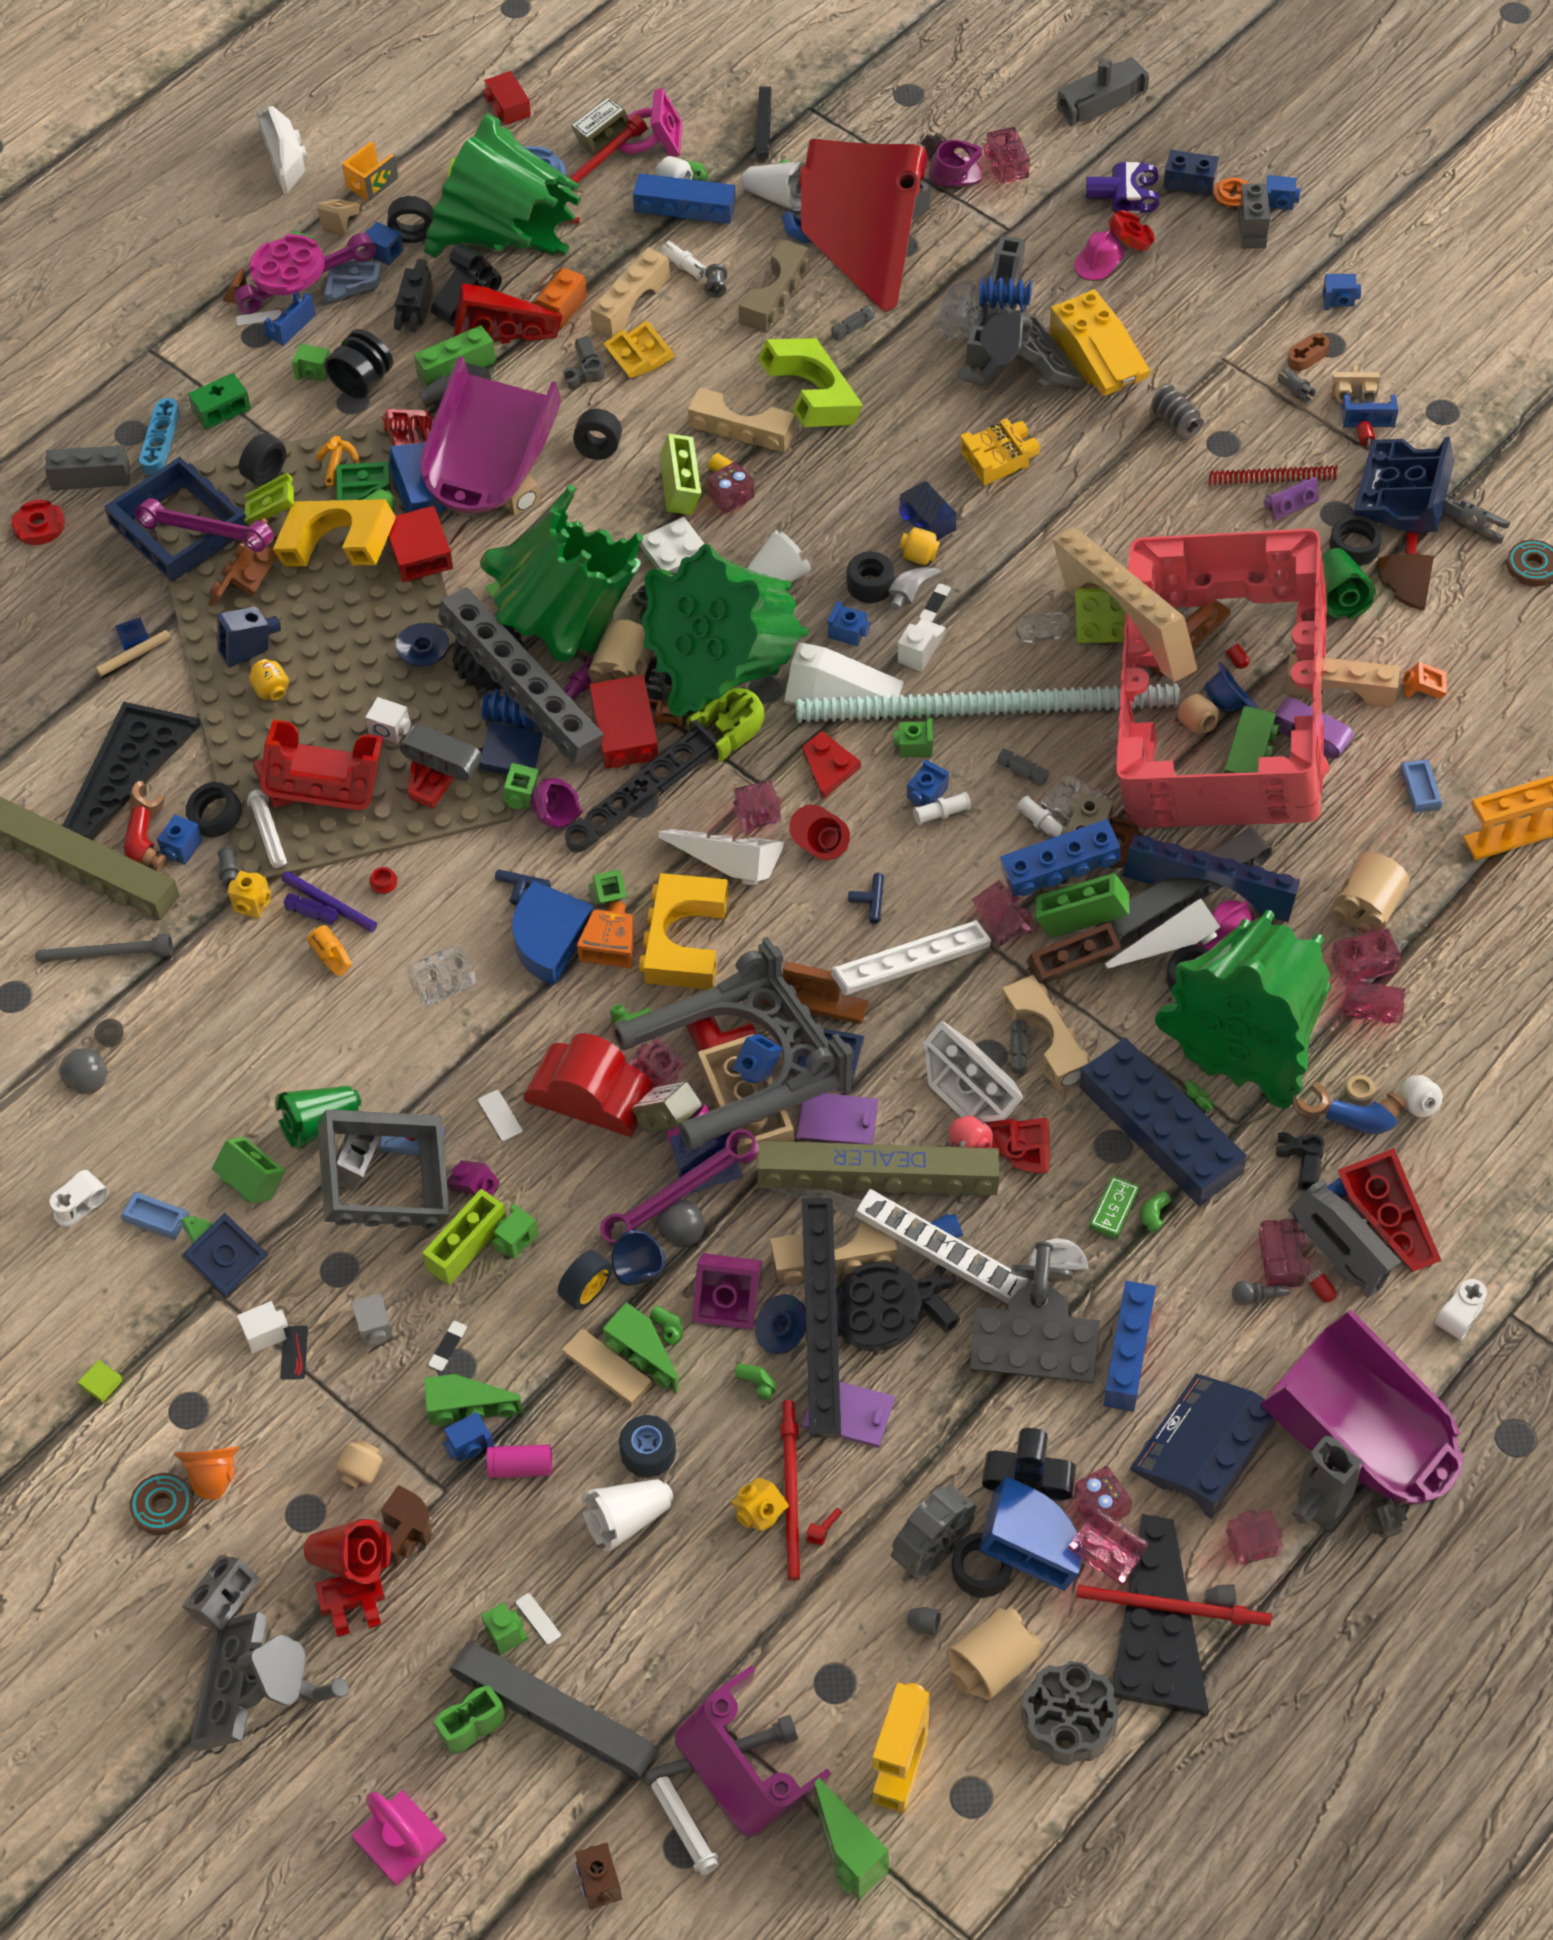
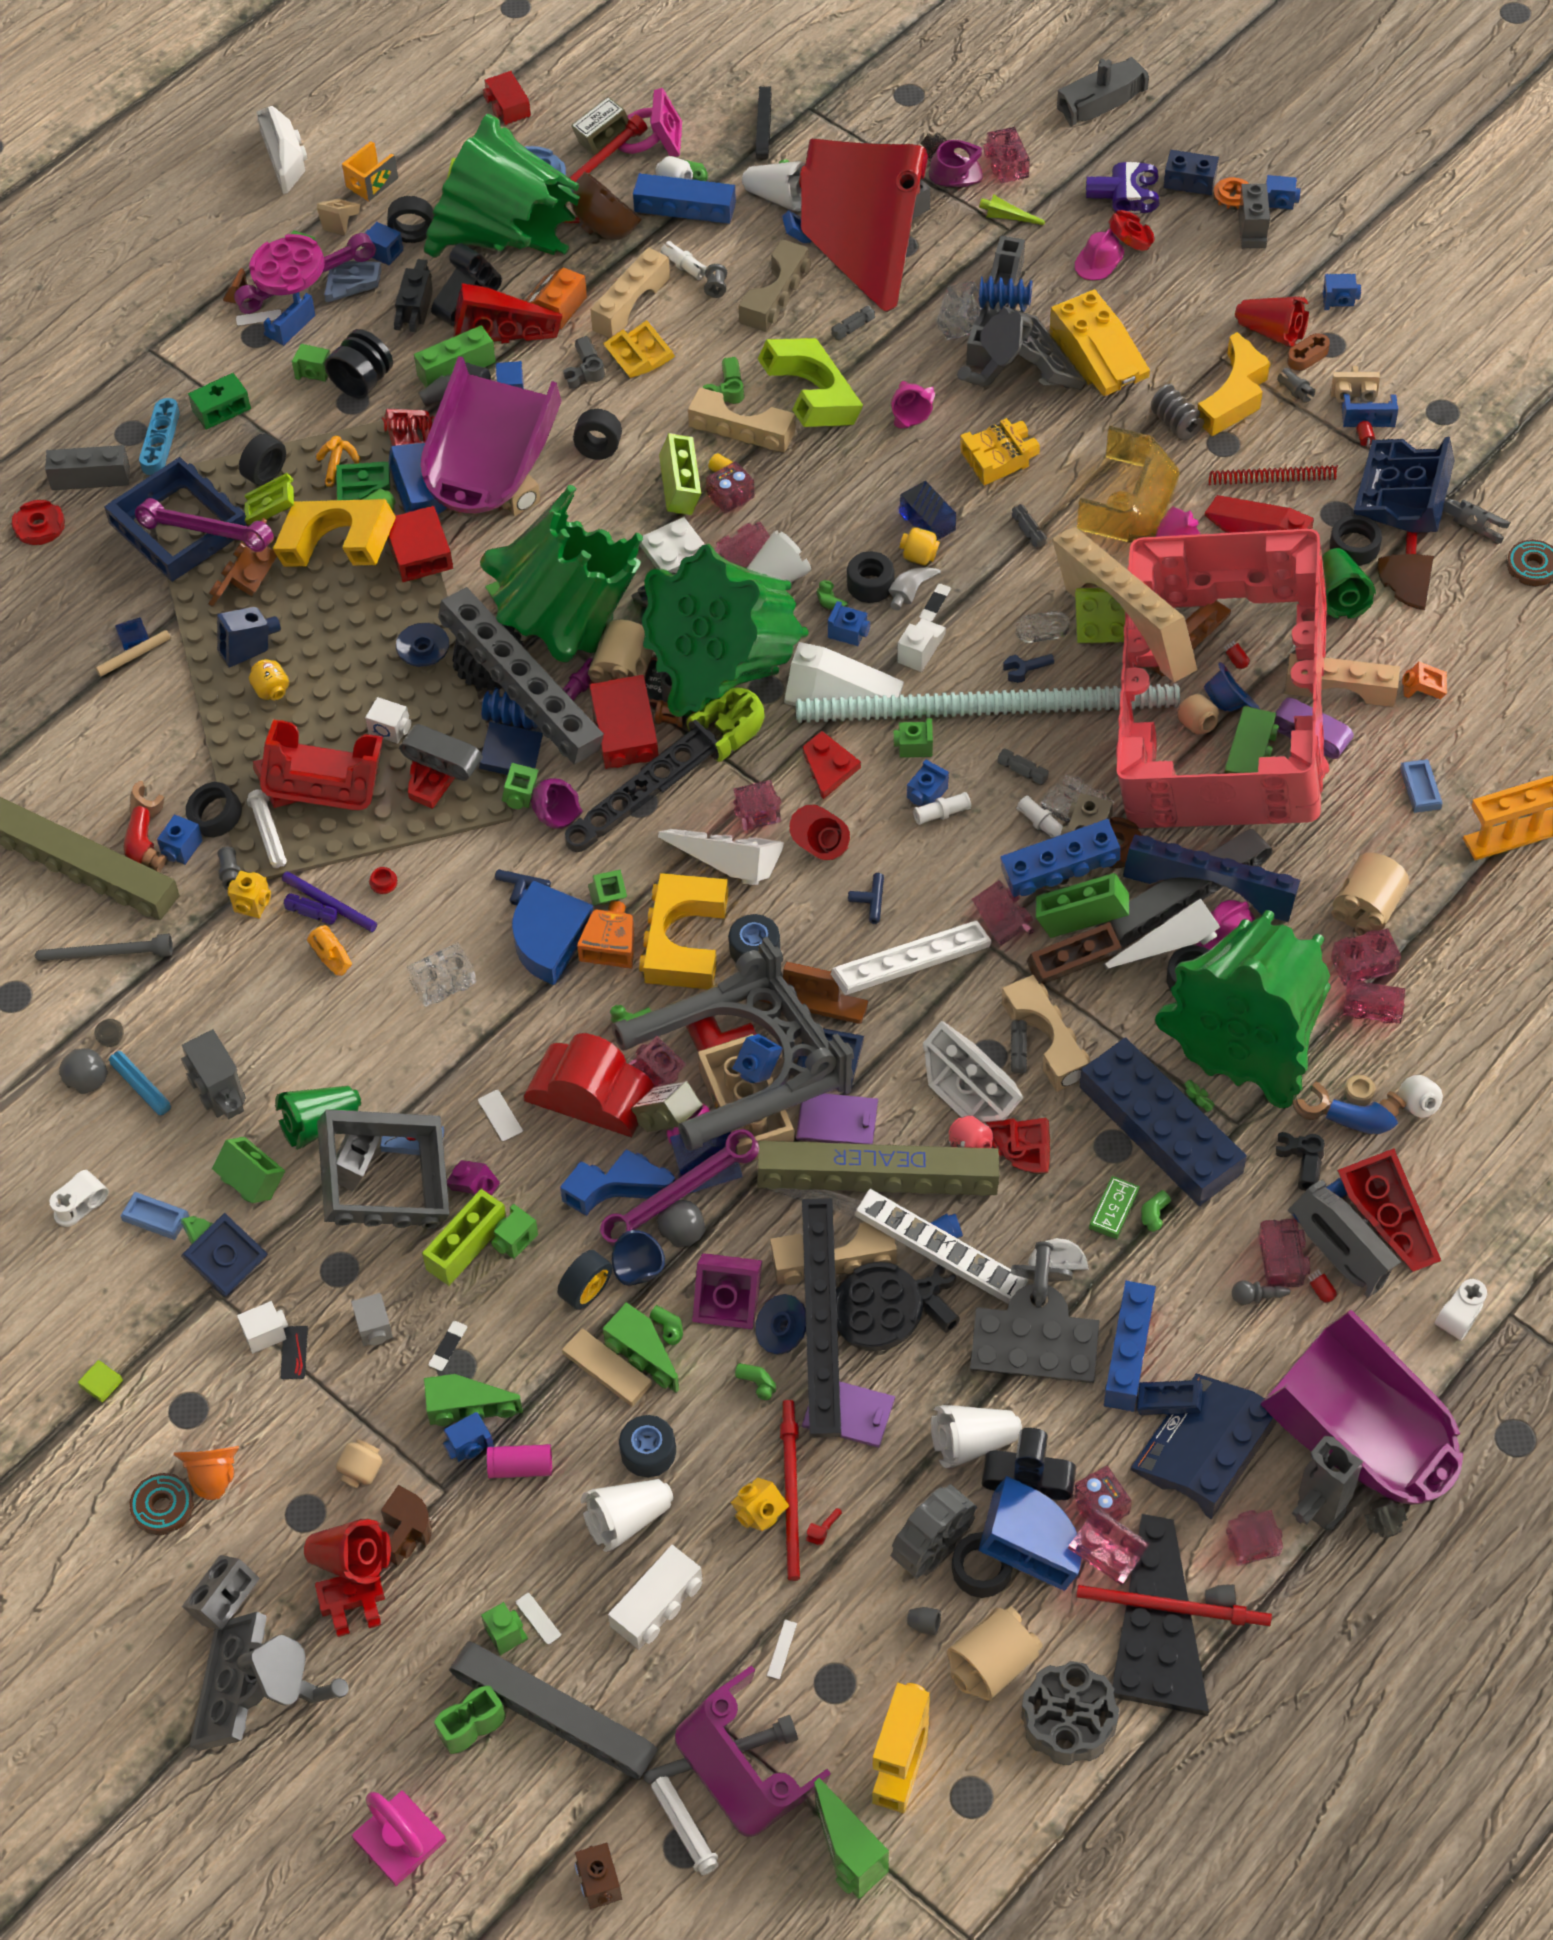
black wing [63,701,201,840] -> none
medium lavender hinge [1264,477,1319,520] -> none
none -> dark azure axle [109,1051,171,1116]
none -> dark grey hinge [181,1029,246,1119]
none -> blue brick [496,361,524,389]
none -> blue arch [560,1149,676,1216]
none -> reddish brown cylinder [570,172,642,240]
none -> white brick [608,1545,702,1650]
none -> bright green bar [703,357,744,404]
none -> clear pink bracket [715,521,770,568]
none -> black wheel [728,914,780,963]
none -> white sticker [767,1620,797,1679]
none -> bright green arm [816,580,848,611]
none -> dark pink hat [891,381,935,429]
none -> white cone [931,1405,1022,1468]
none -> lime piece [979,194,1045,225]
none -> dark blue bar [1003,654,1054,683]
none -> dark grey axle [1012,504,1047,548]
none -> clear yellow windscreen [1077,426,1180,543]
none -> dark blue plate [1137,1380,1203,1415]
none -> dark pink hat [1156,506,1200,537]
none -> yellow arch [1197,332,1270,436]
none -> red wedge [1204,495,1314,533]
none -> red cone [1235,296,1309,348]

